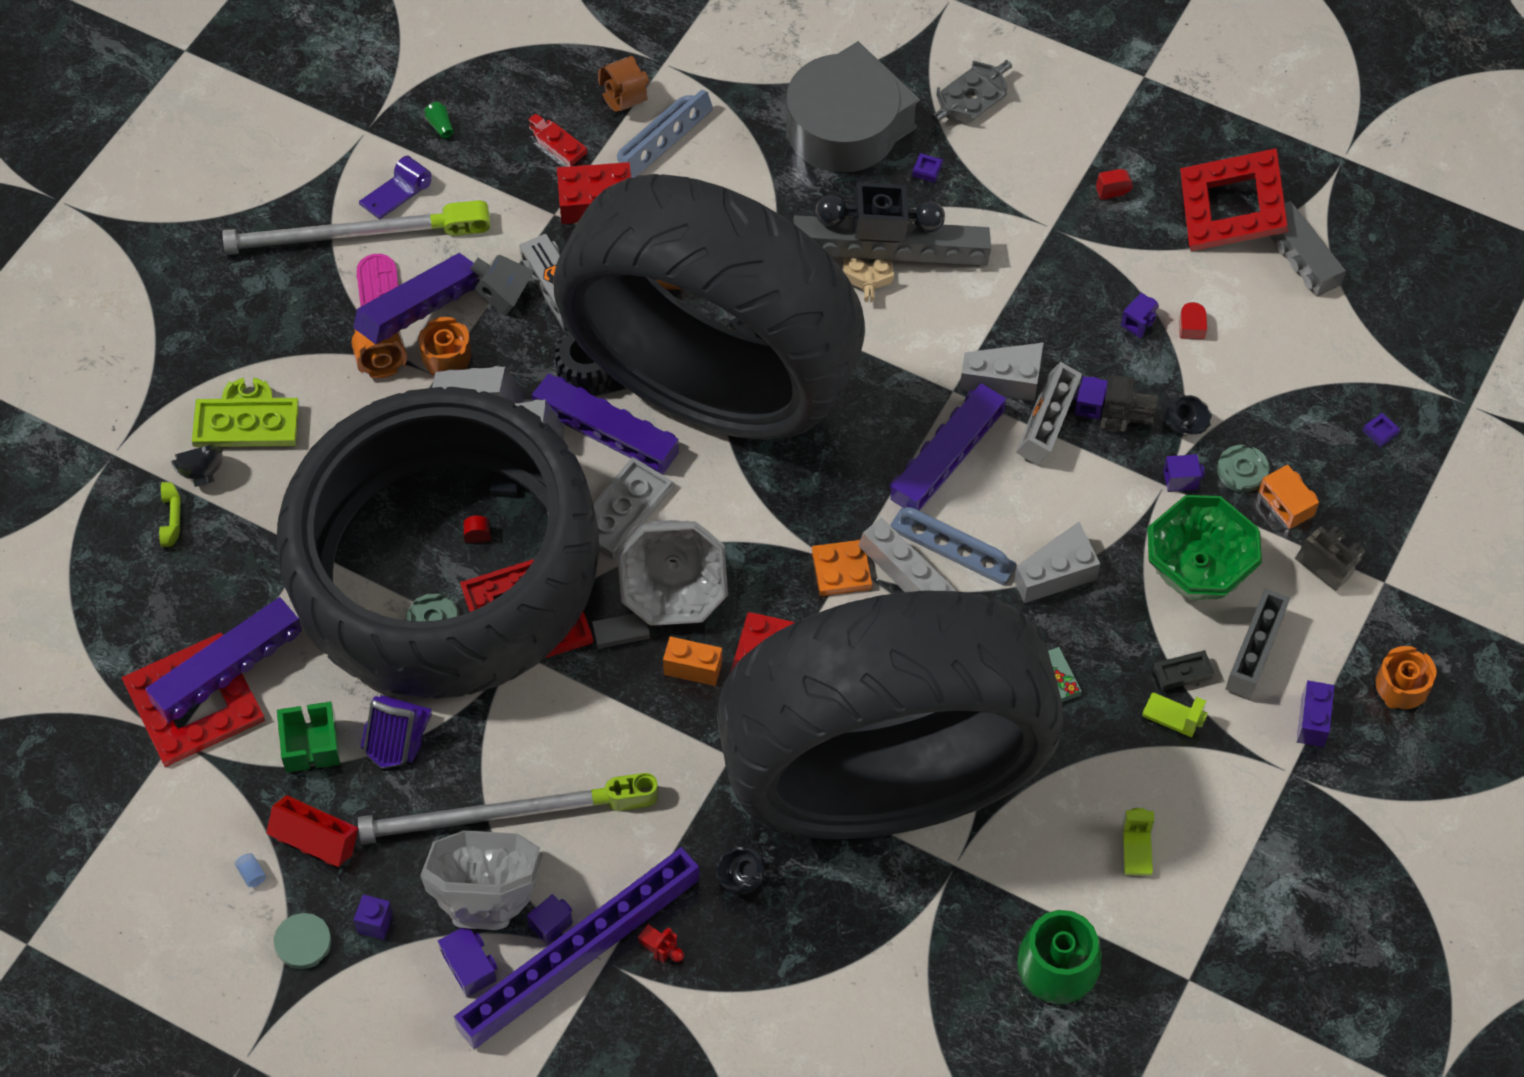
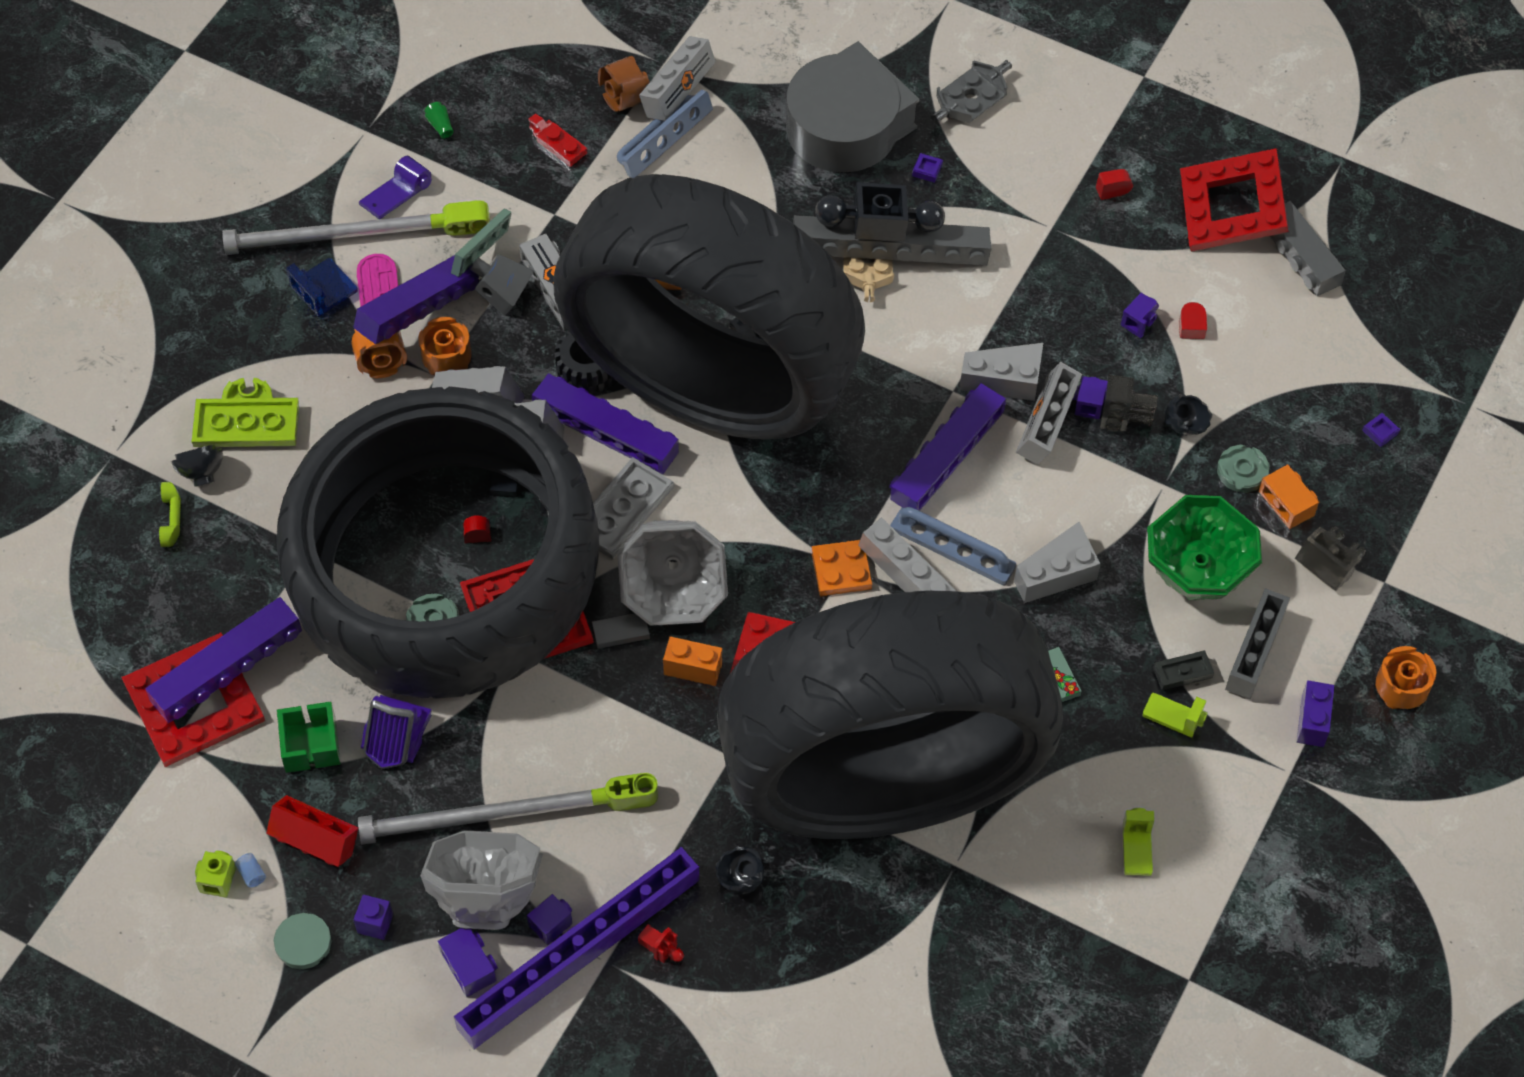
red brick [557,162,631,224] -> none
green piece [1017,910,1101,1004] -> none
dark purple brick [1163,454,1204,492] -> none
none -> lime brick [195,851,237,898]
none -> clear blue bracket [286,258,358,317]
none -> sand green tile [451,208,512,277]
none -> light grey brick [639,36,716,121]

